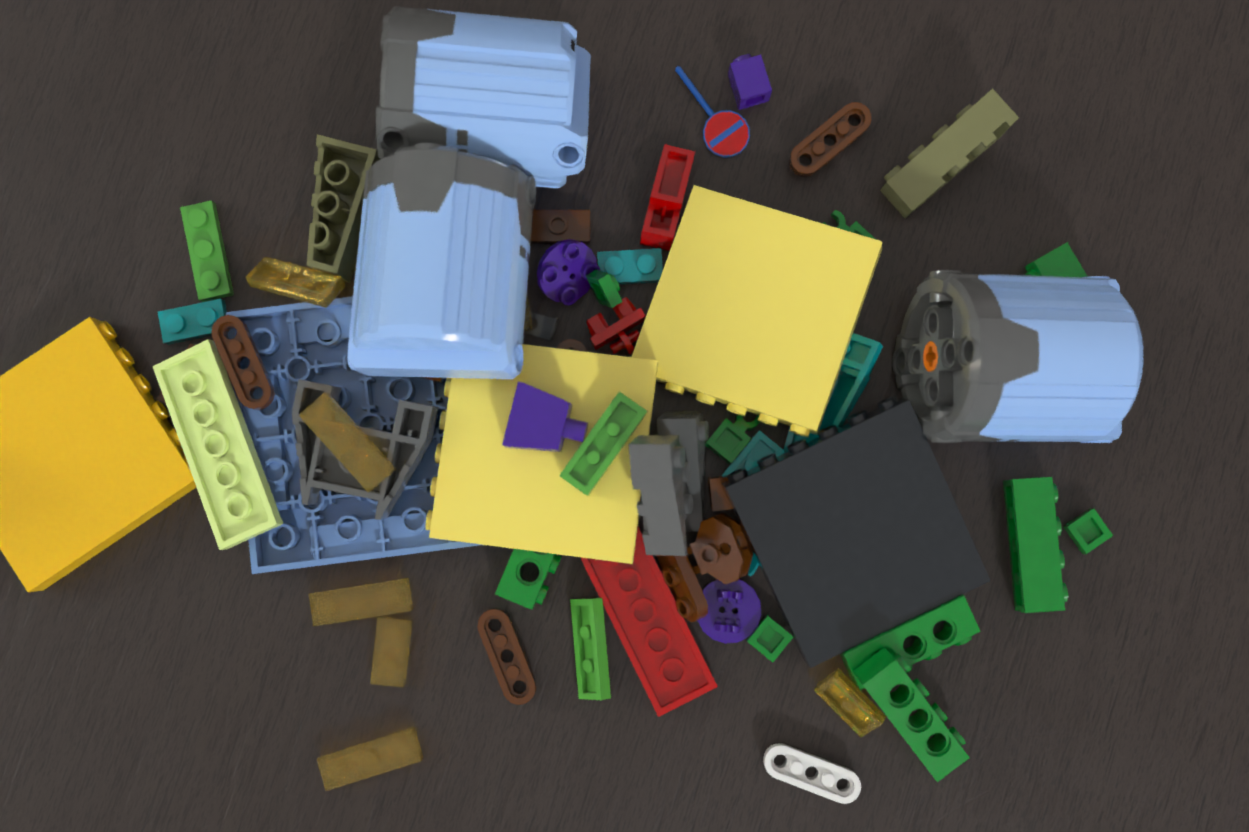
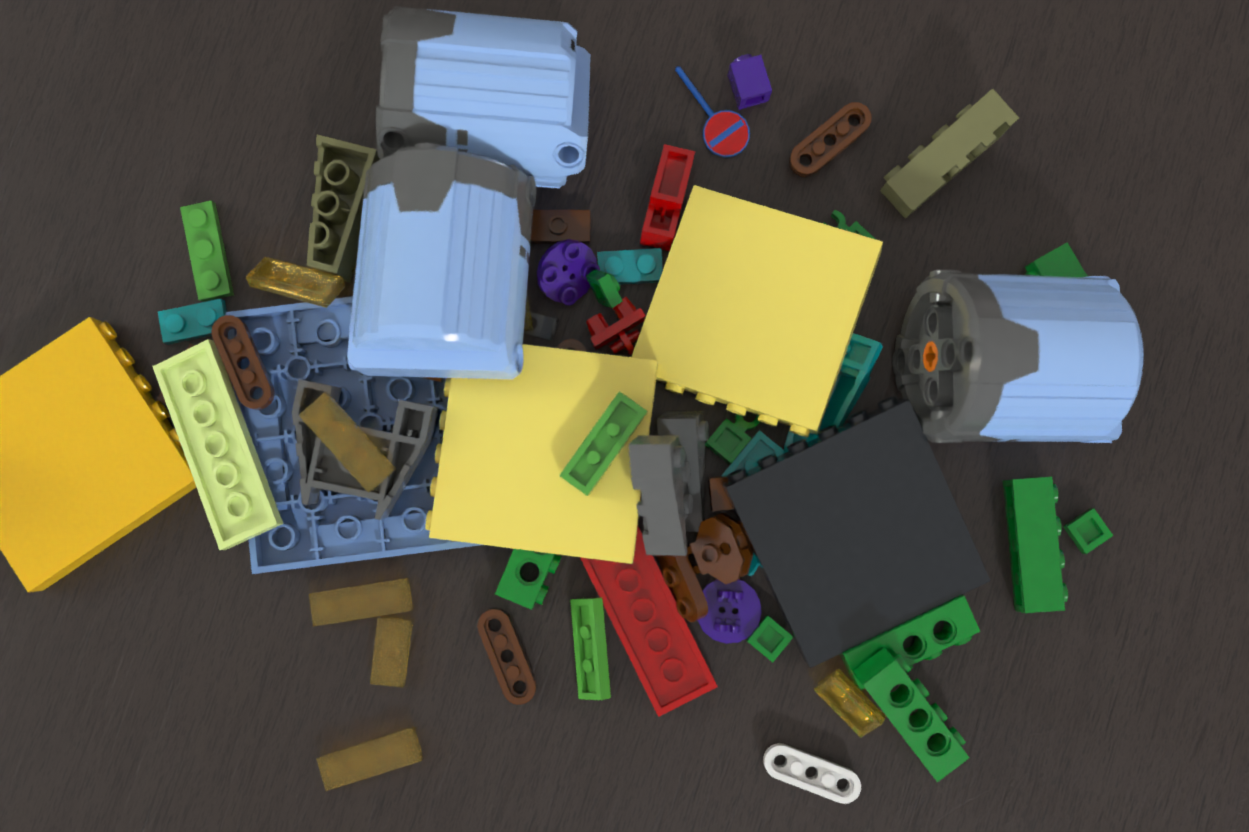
dark purple torso [502,381,588,452] -> none

